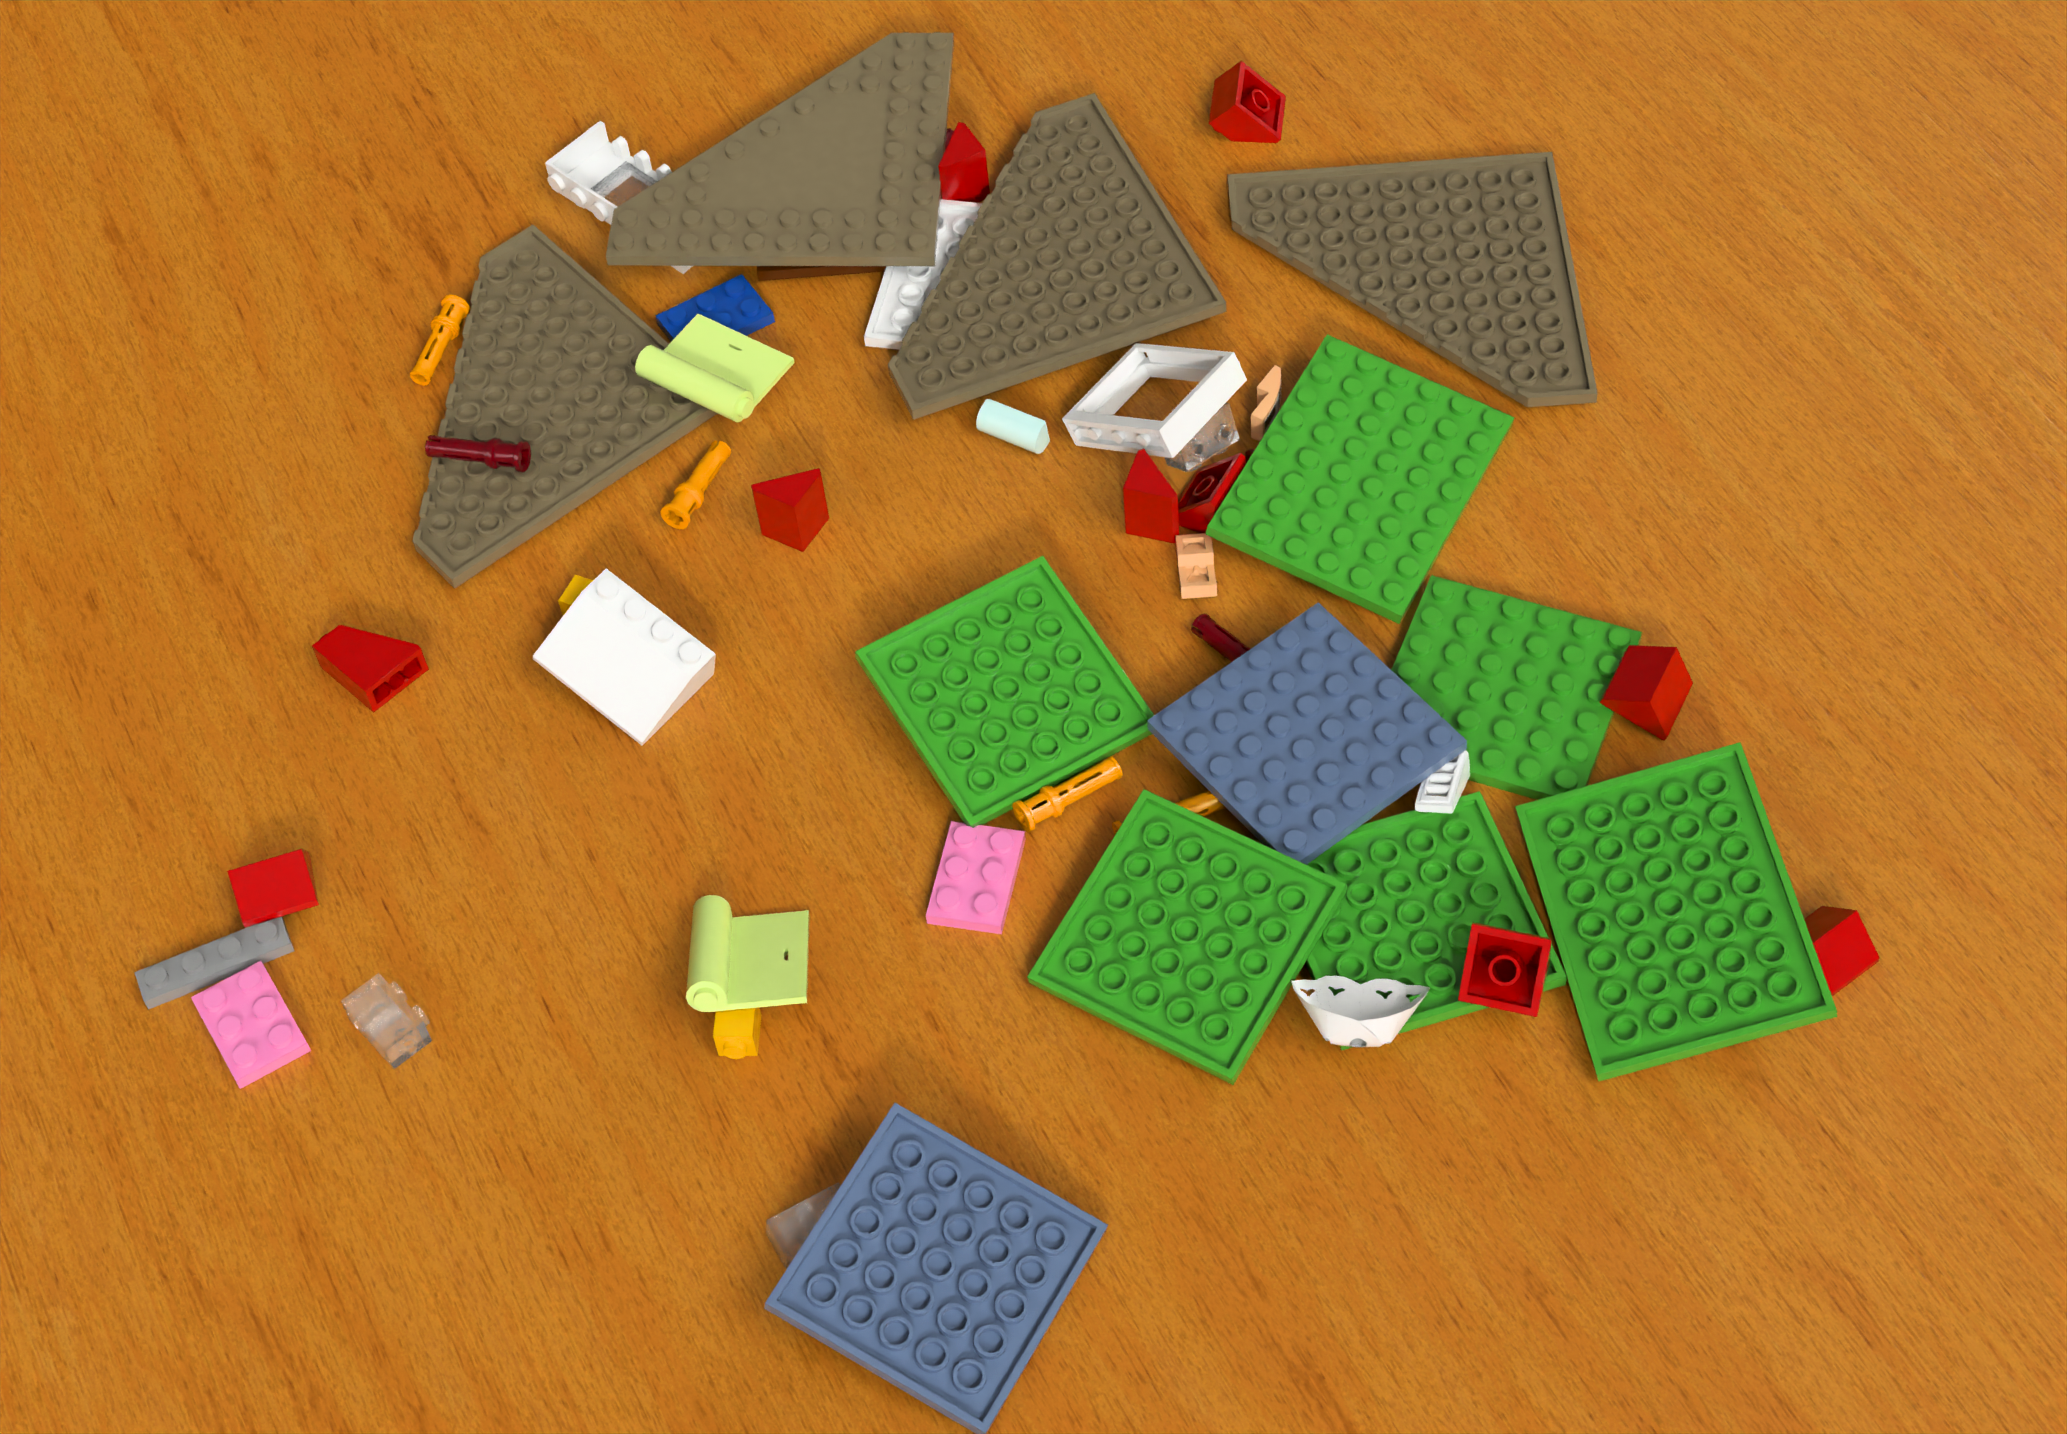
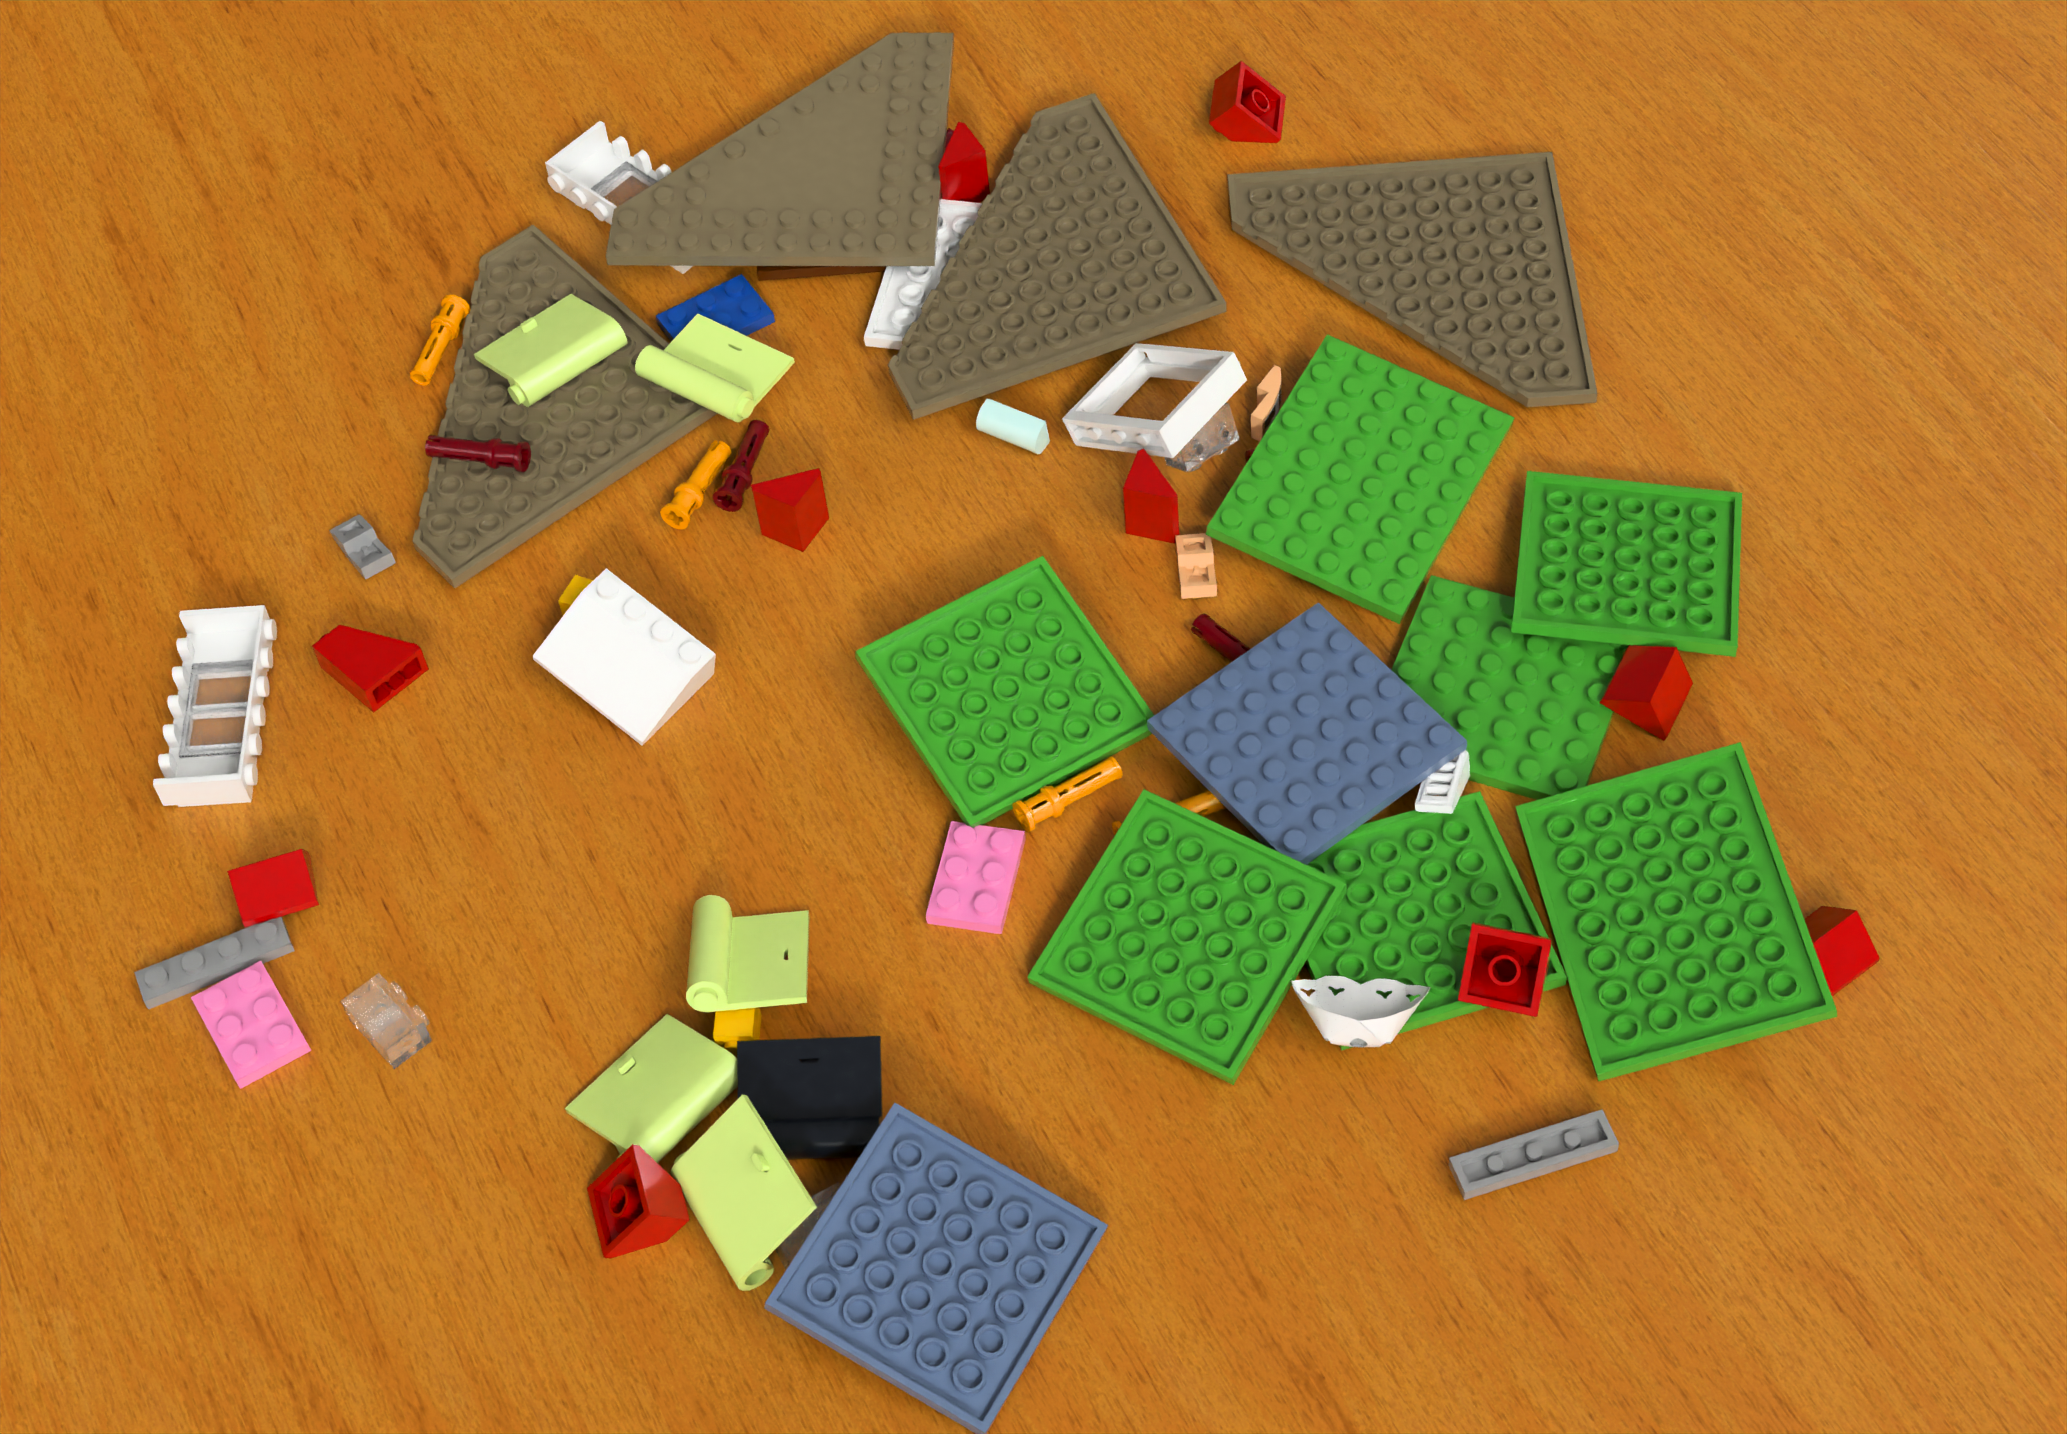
red slope [1178,453,1246,533] -> none
none -> white window [153,605,277,807]
none -> light grey slope [329,514,396,580]
none -> yellowish green door [474,294,627,407]
none -> yellowish green door [565,1014,738,1163]
none -> red slope [587,1144,690,1259]
none -> yellowish green door [670,1094,817,1291]
none -> dark red pin [712,420,770,512]
none -> black door [737,1036,883,1160]
none -> light grey plate [1449,1109,1619,1200]
none -> bright green plate [1511,471,1742,657]

